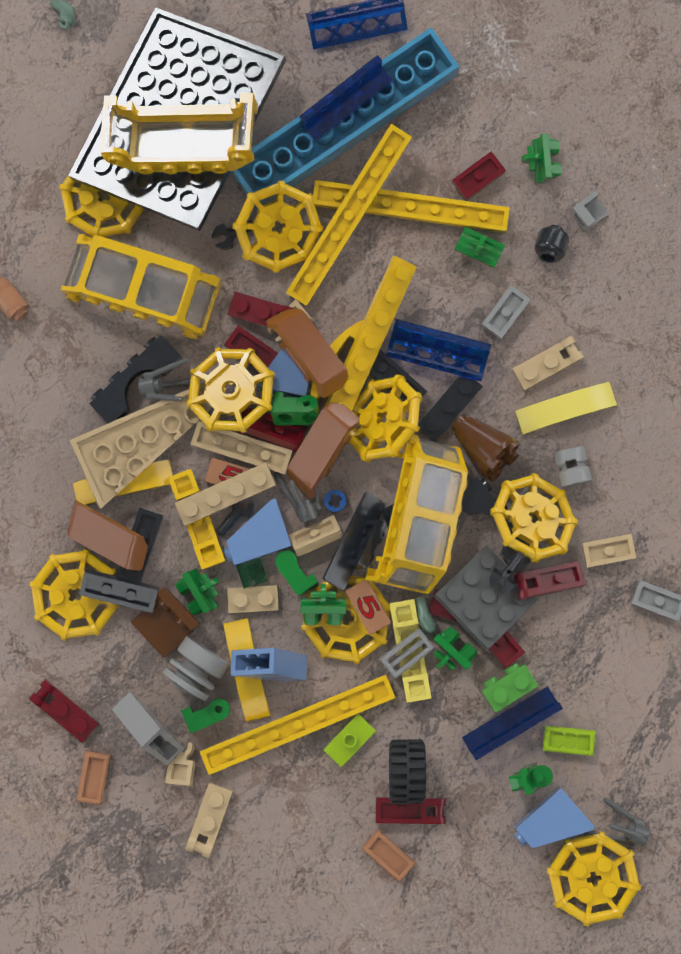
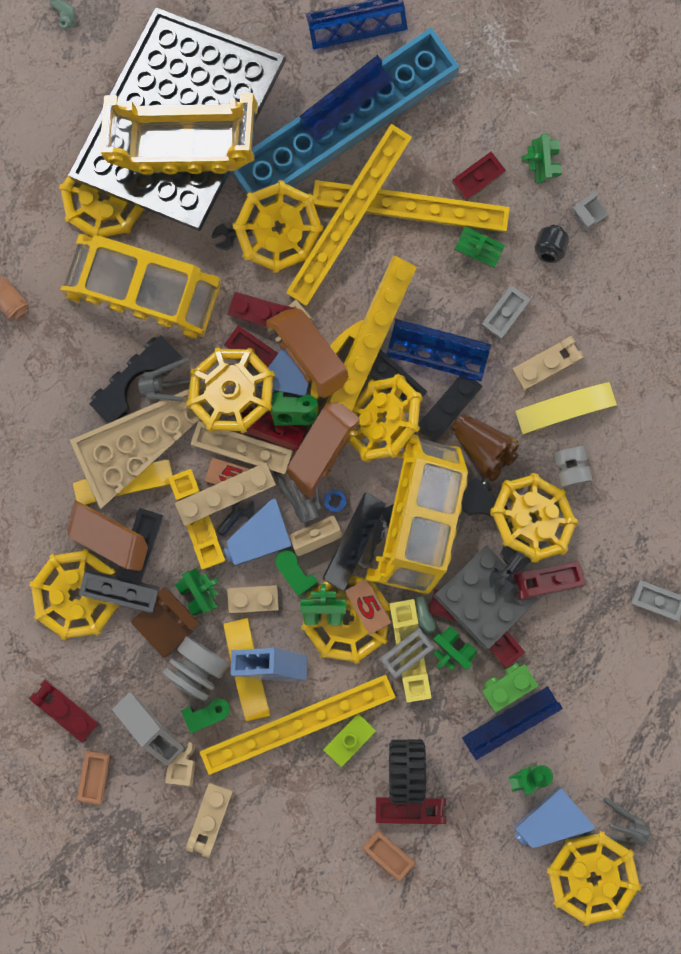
clear green plate [236,558,268,589] -> none
lime plate [542,725,596,756] -> none
tan plate [581,534,636,568] -> none

